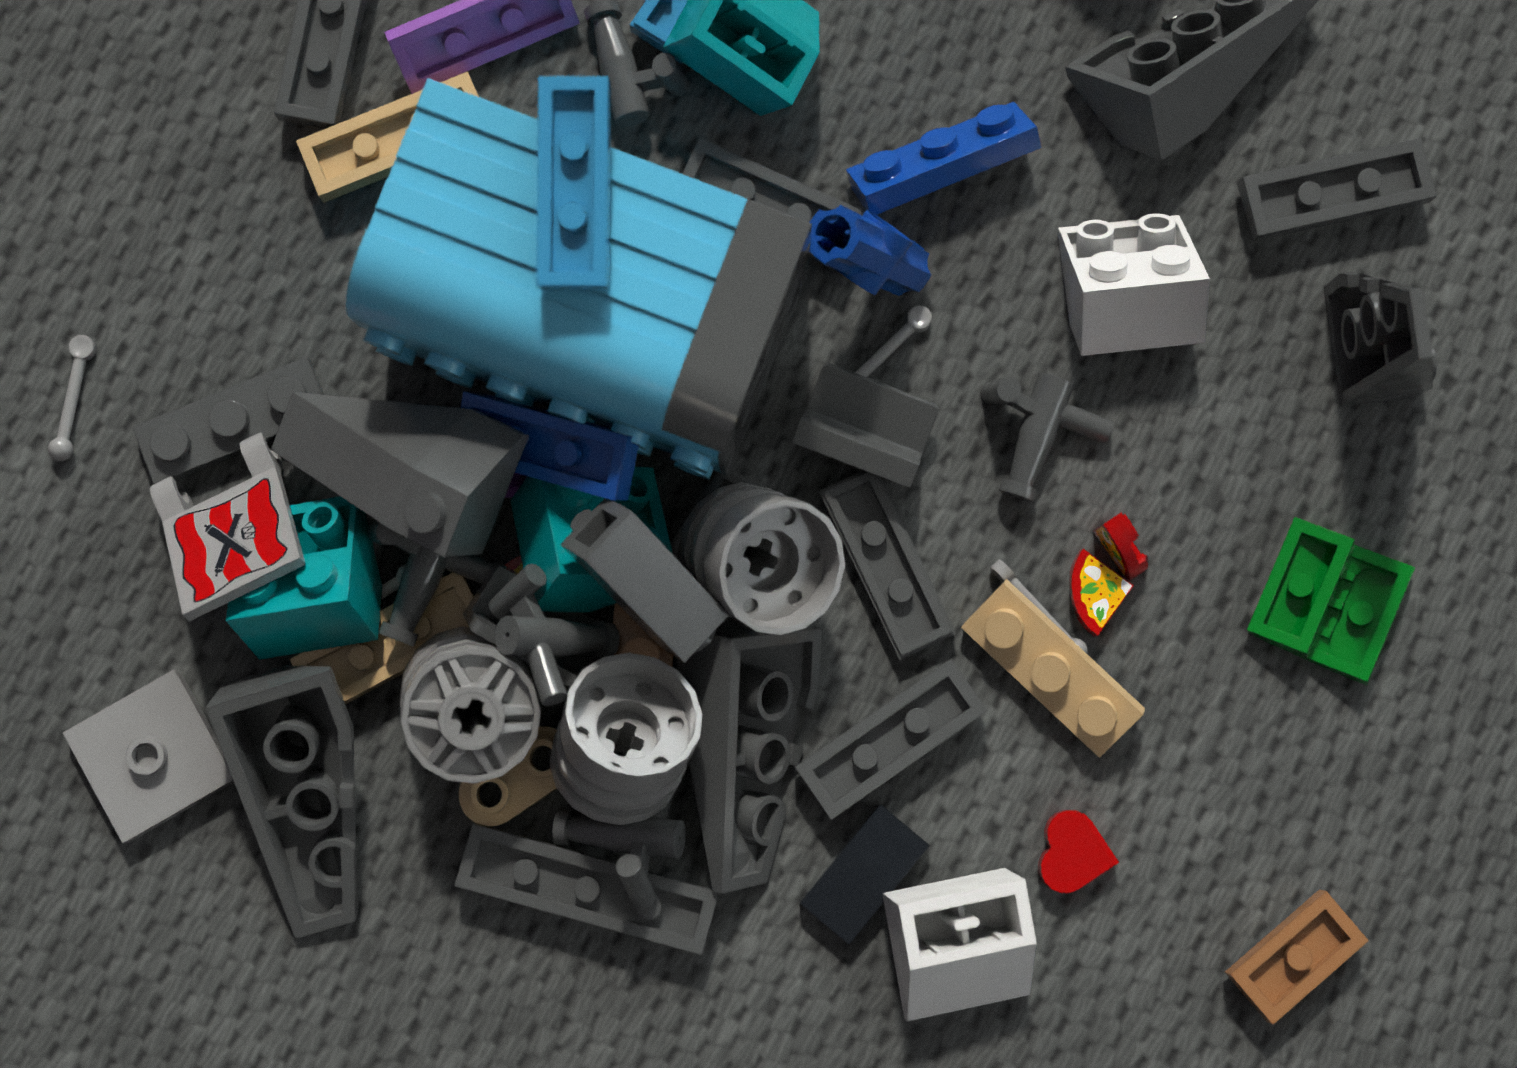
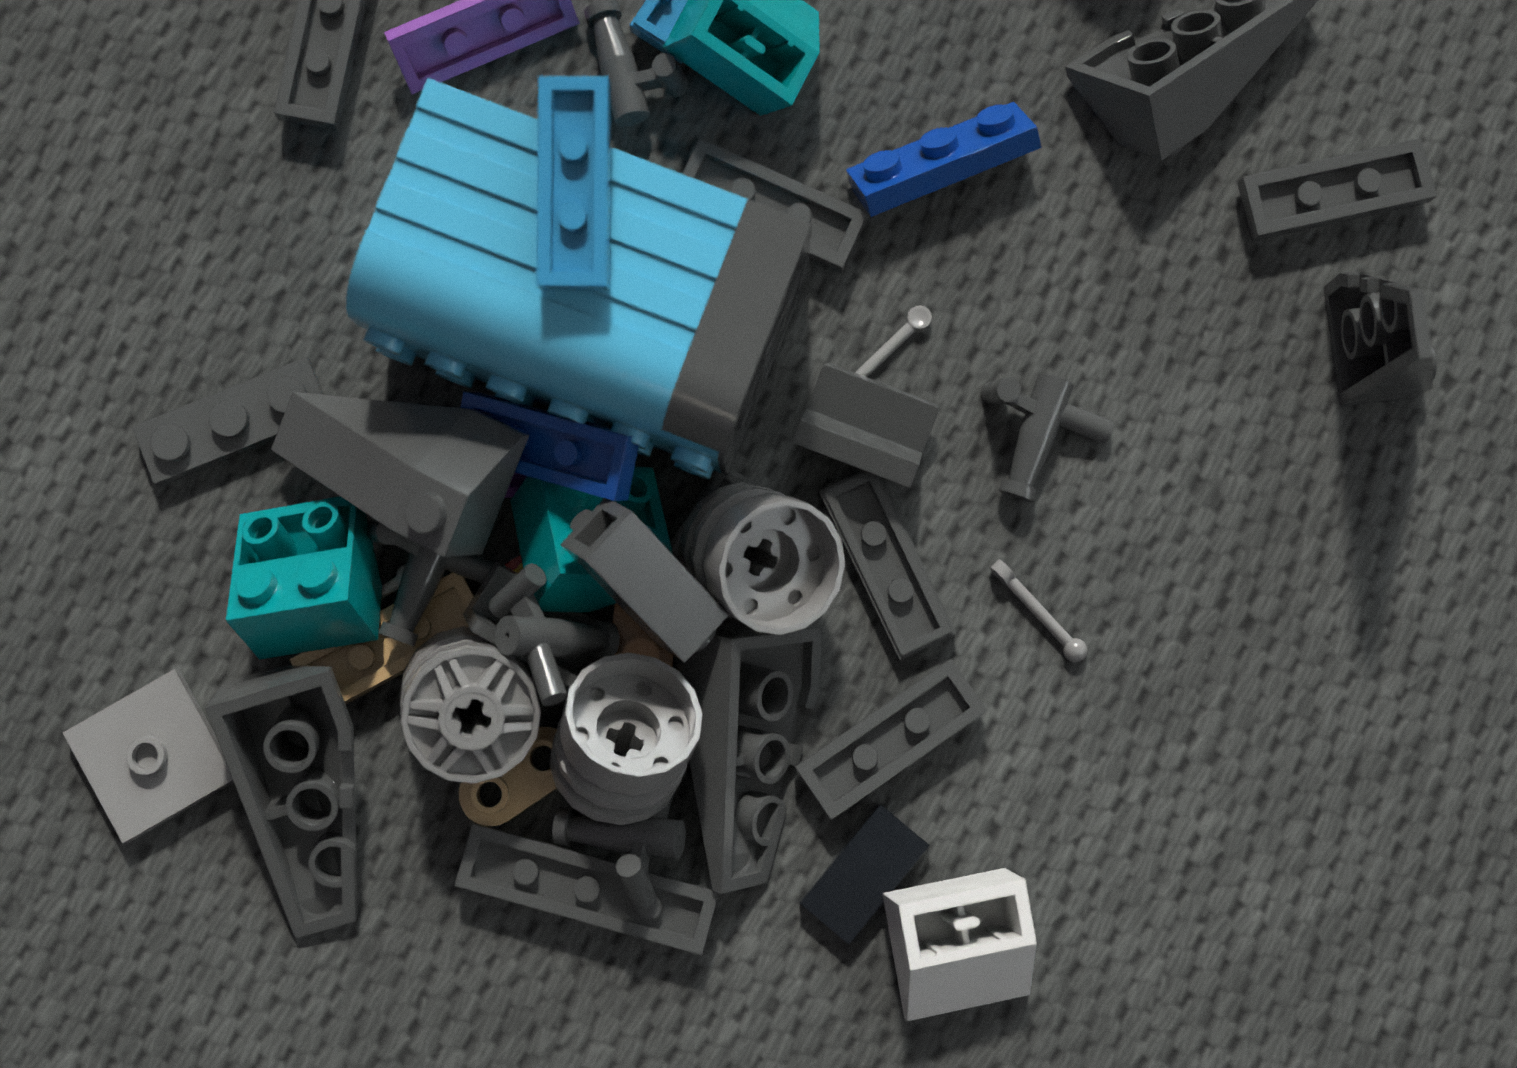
light grey hinge [48,335,96,461] -> none
light grey flag [150,432,306,621] -> none
tan plate [296,72,478,203] -> none
blue piece [808,205,931,296] -> none
tan plate [961,579,1145,758] -> none
red tile [1038,810,1119,893] -> none
white slope [1058,213,1210,356] -> none
tile [1069,549,1134,637] -> none
red tile [1093,512,1148,582] -> none
medium nougat plate [1225,889,1369,1025] -> none
green slope [1247,517,1415,686] -> none

